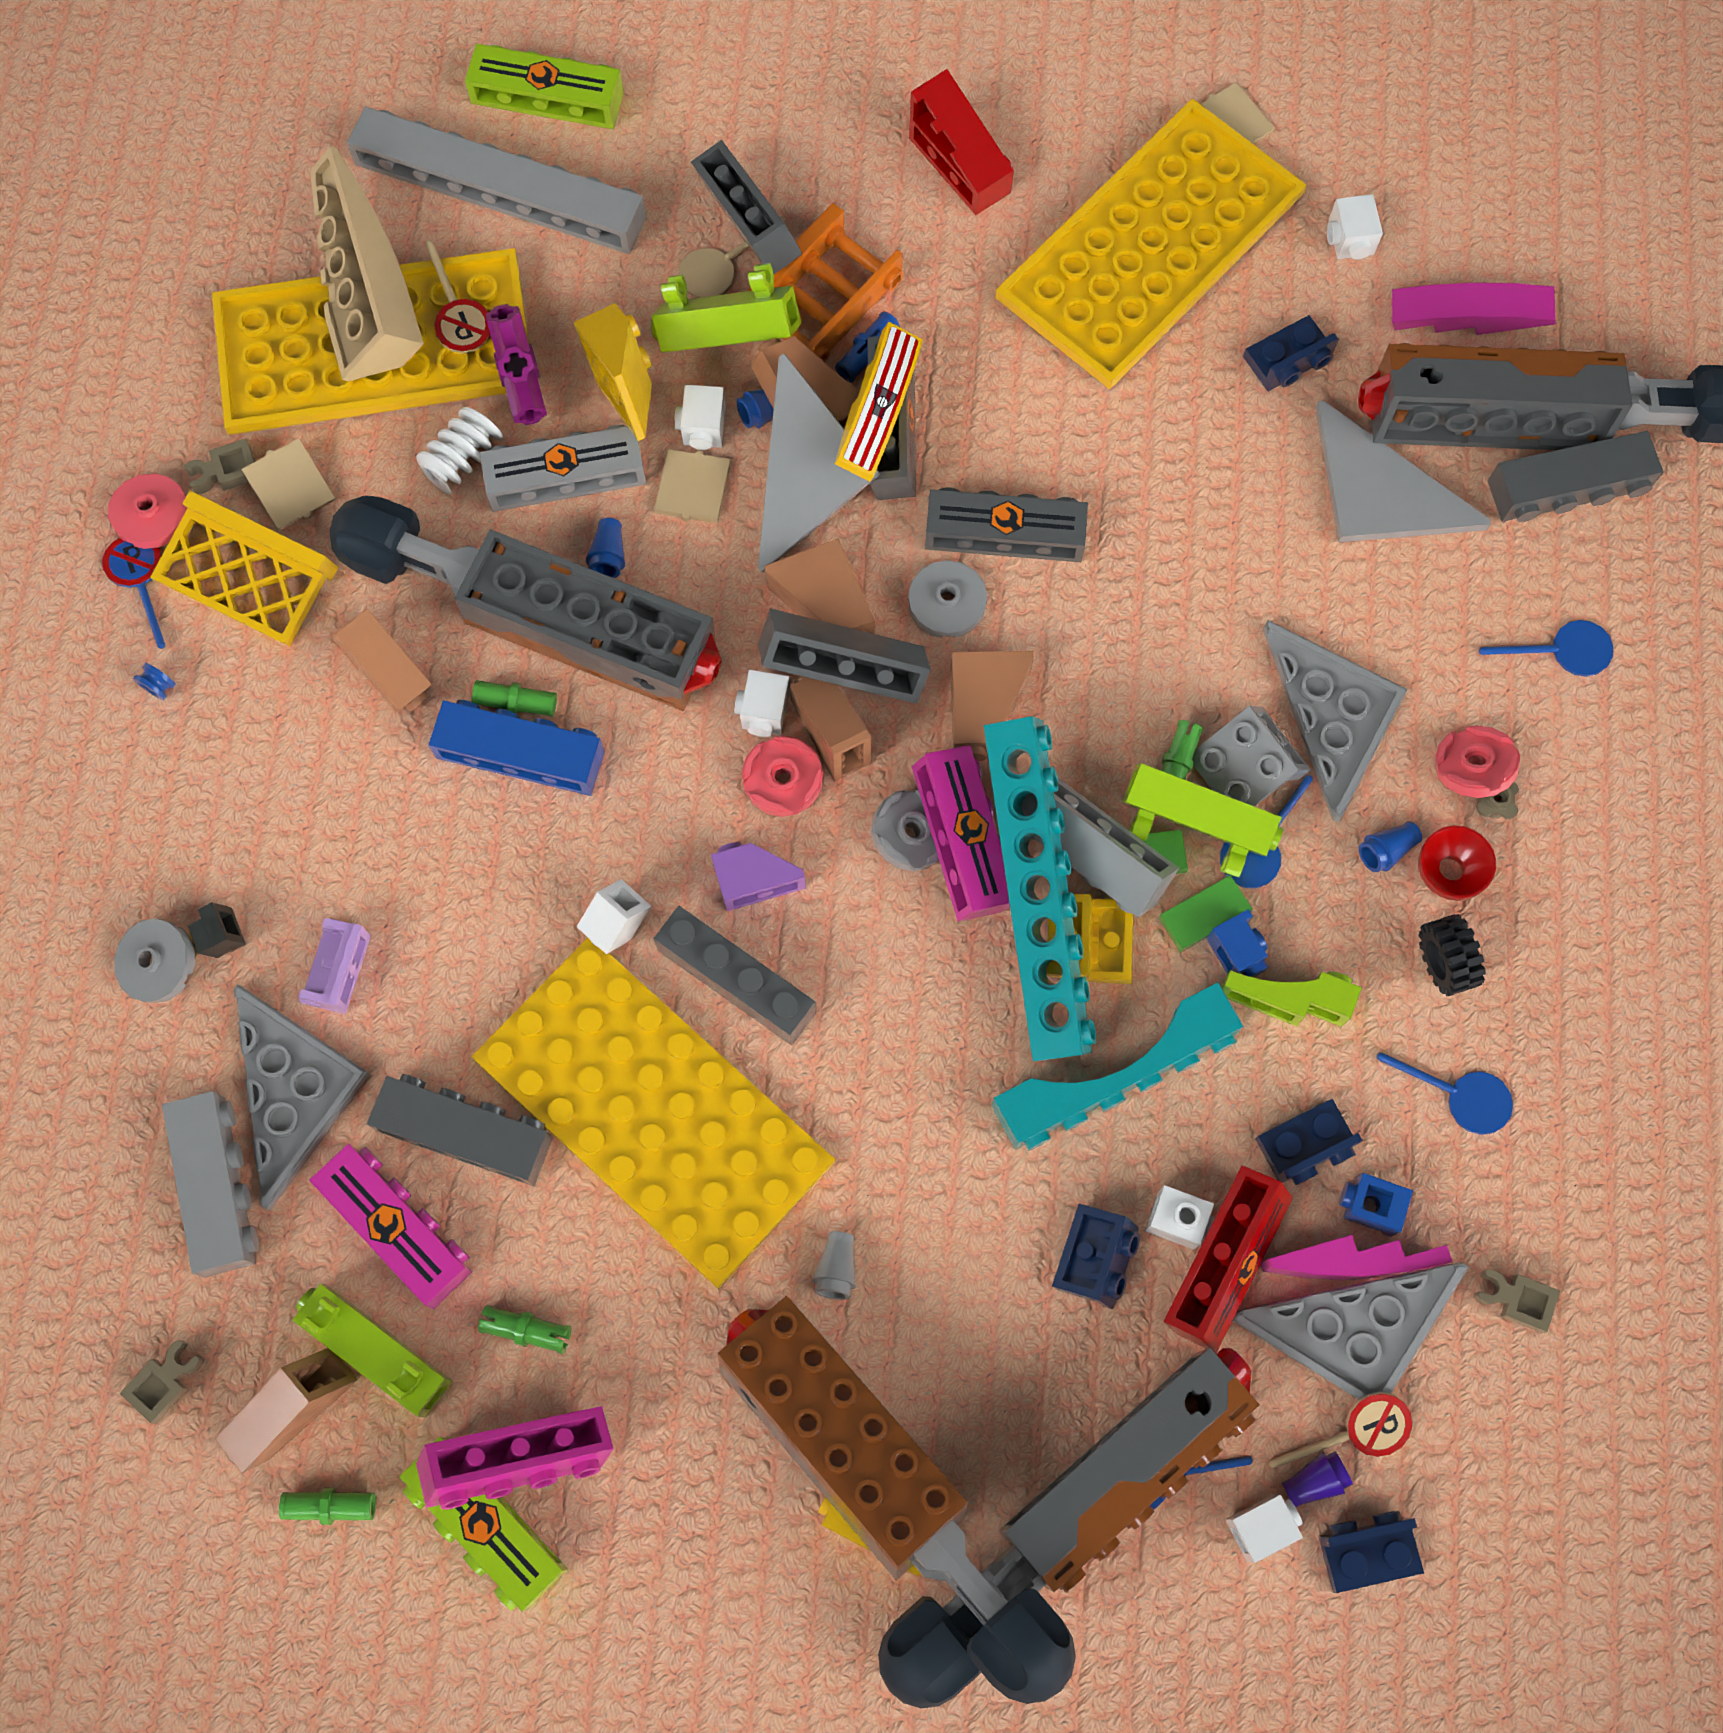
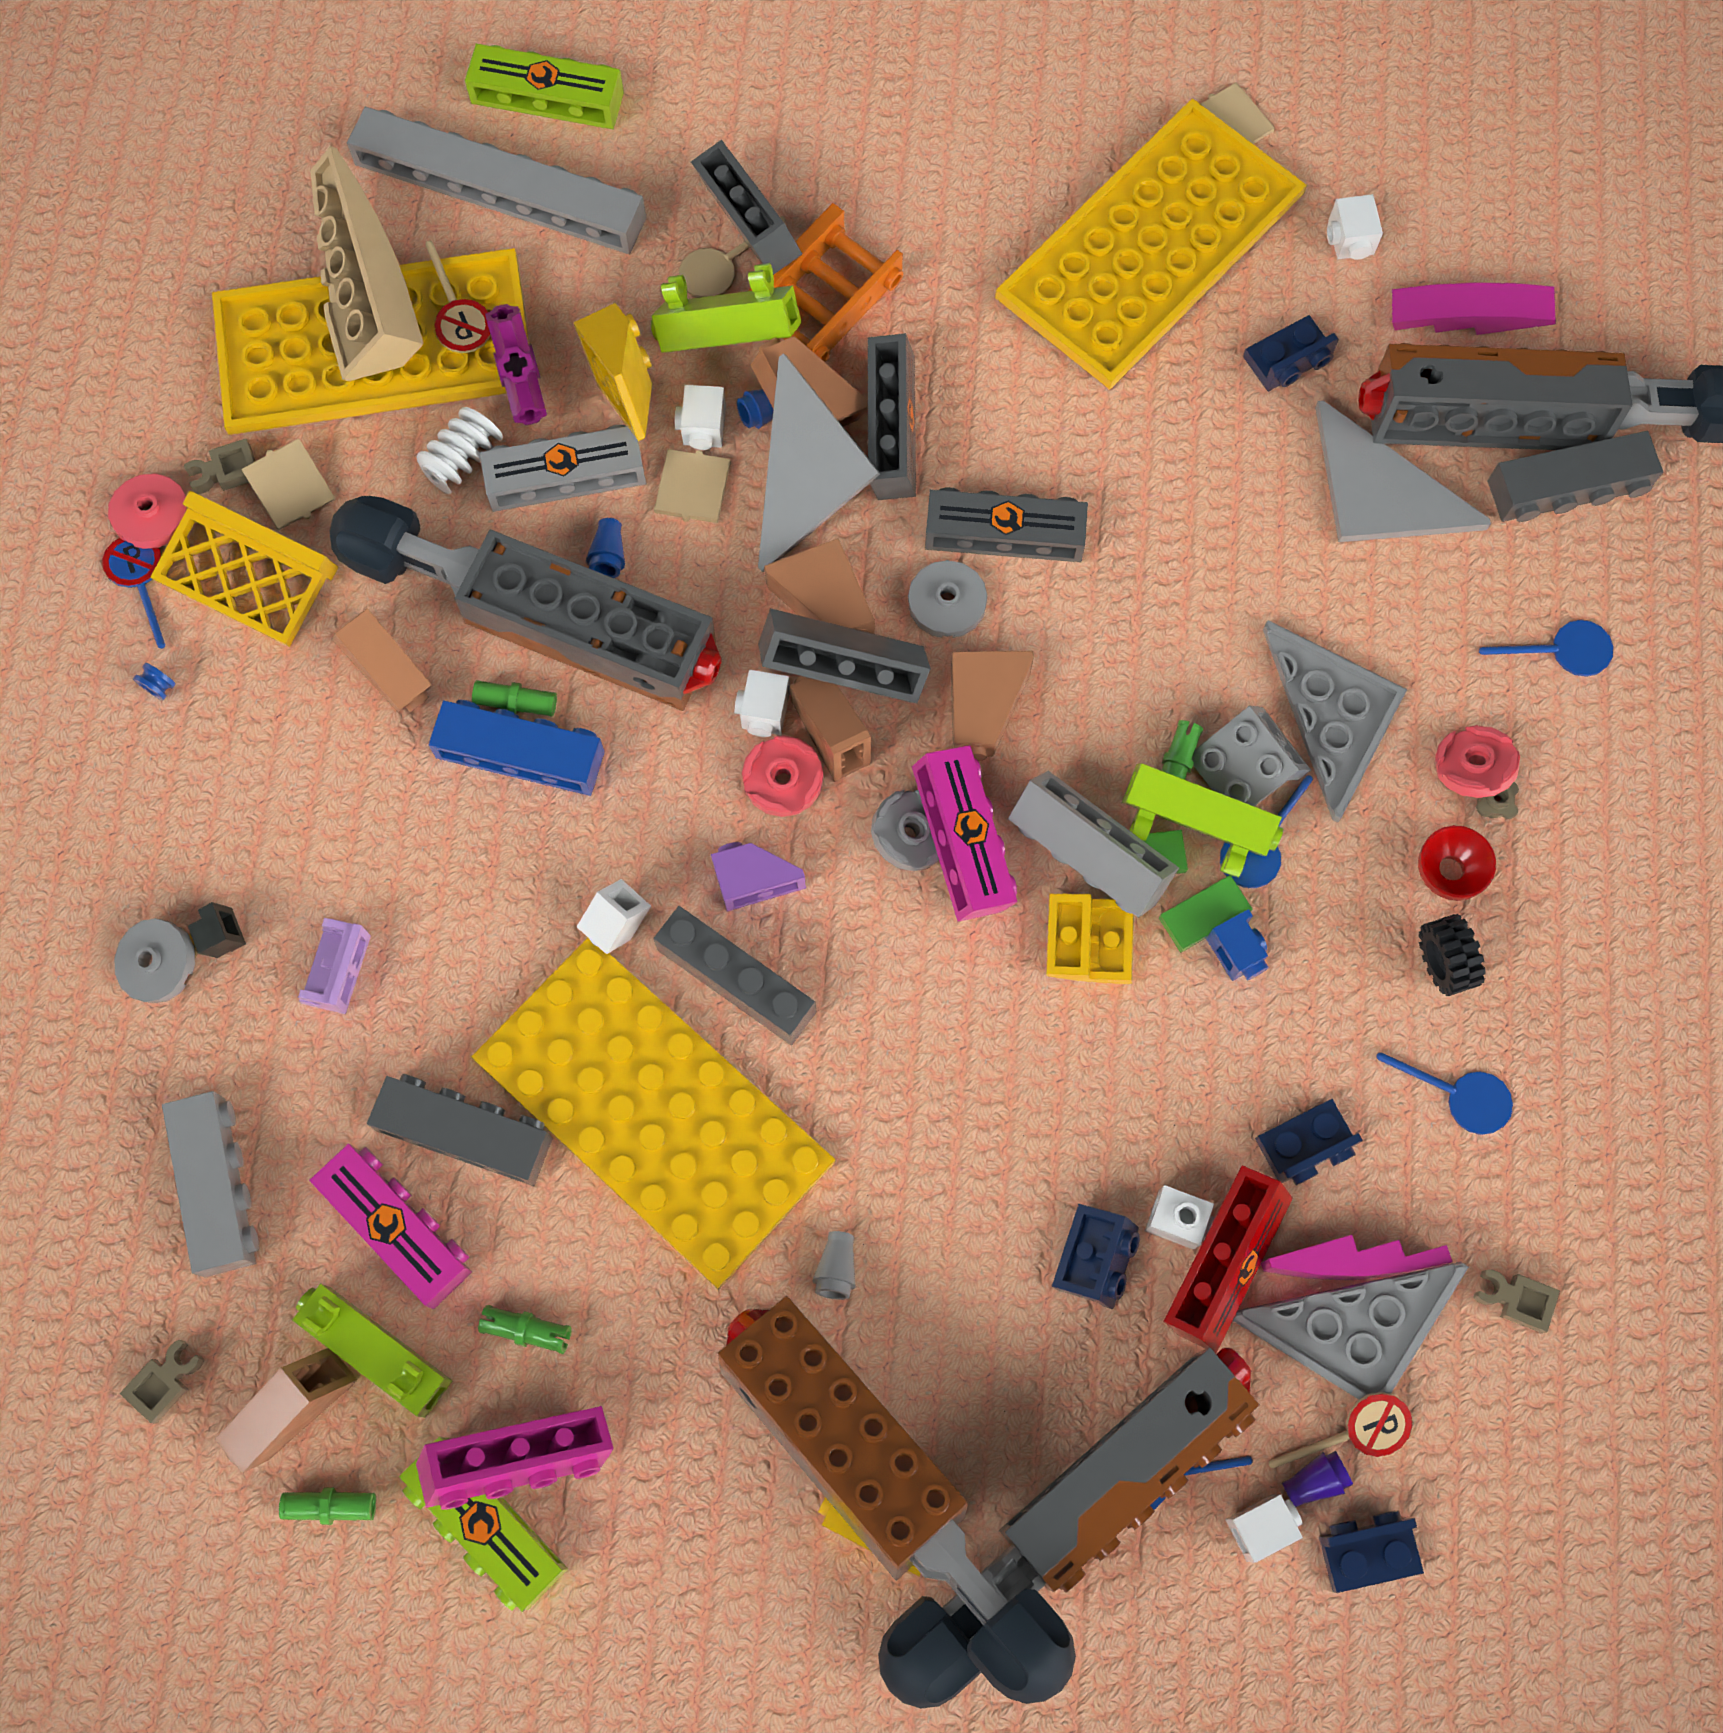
light grey tile [234,985,370,1211] -> none
slope [834,322,923,482] -> none
blue pin [835,311,900,383] -> none
red wedge [909,69,1014,215] -> none
teal brick [983,716,1096,1062] -> none
teal arch [991,982,1244,1151] -> none
lime slope [1221,971,1362,1027] -> none
blue brick [1339,1173,1413,1237] -> none
blue cone [1359,821,1422,872] -> none

